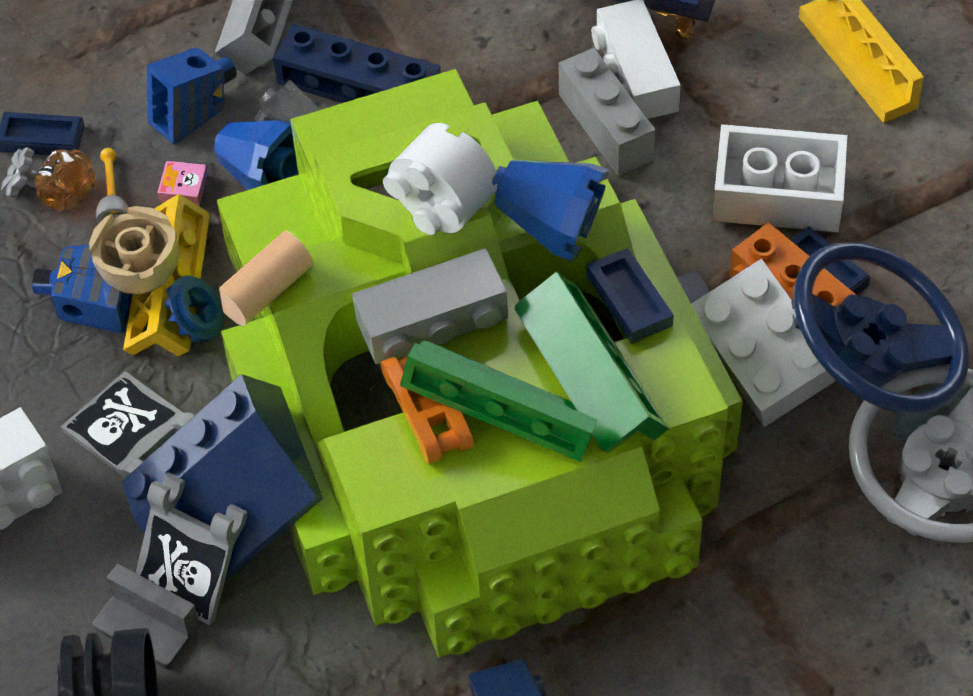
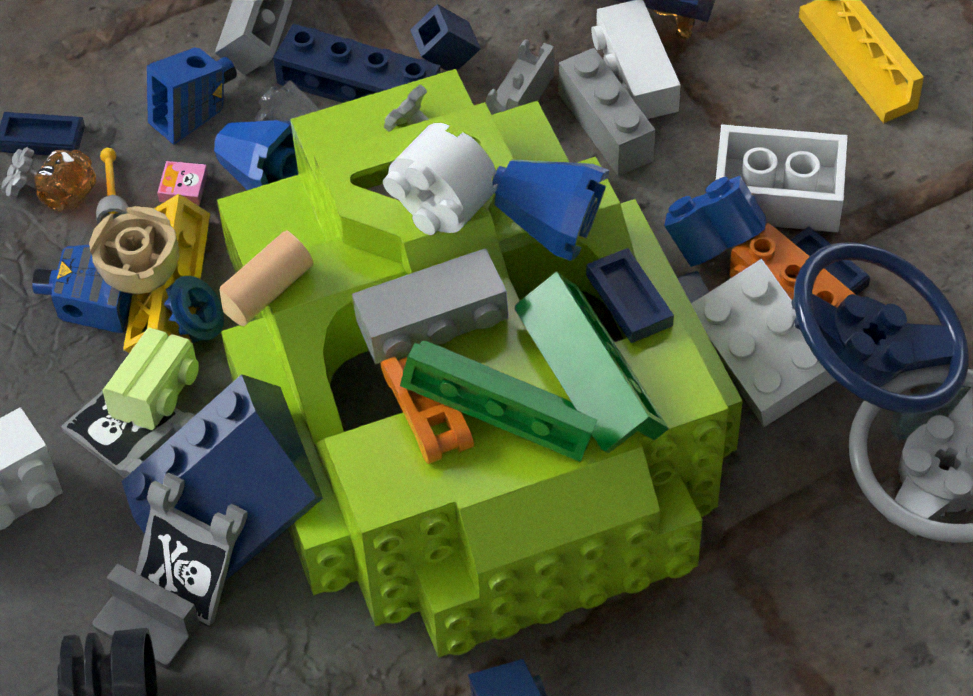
none -> yellowish green brick [102,327,199,430]
none -> light grey plant [384,85,429,132]
none -> dark blue brick [410,4,481,71]
none -> light grey hinge [486,39,554,115]
none -> blue brick [664,176,766,267]

